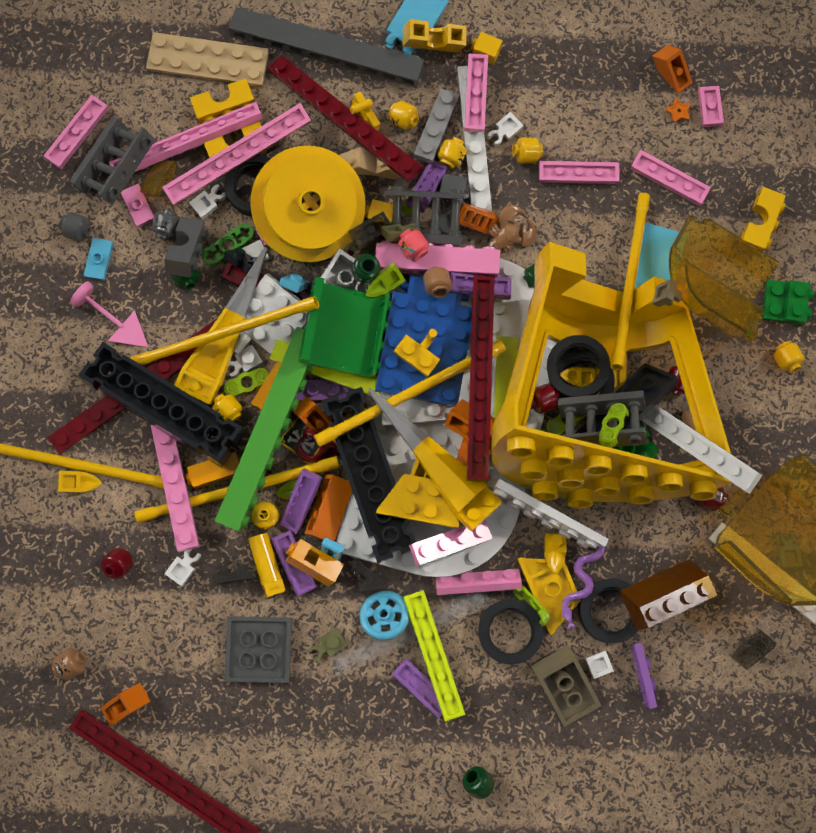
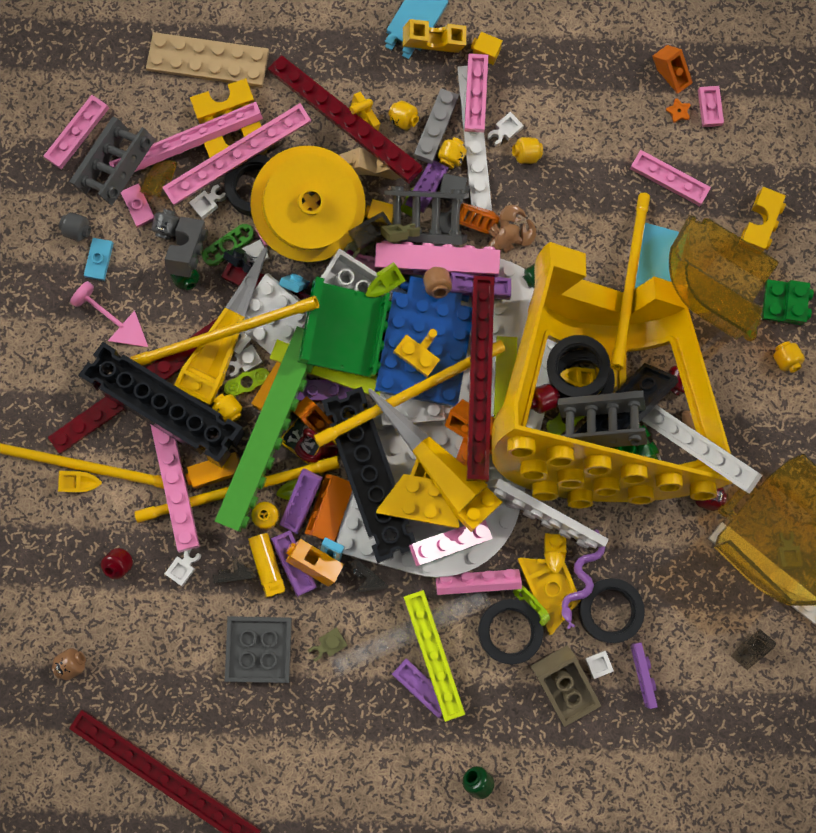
orange slope [101,683,151,726] -> none
dark grey brick [229,7,424,88] -> none
dark green head [351,254,380,283] -> none
medium azure plate [359,590,410,640] -> none
coral head [398,229,429,261] -> none
bright pink plate [539,161,619,184] -> none
lime piece [599,403,629,448] -> none
reddish brown slope [619,560,717,631] -> none
dark tan tile [653,279,683,307] -> none

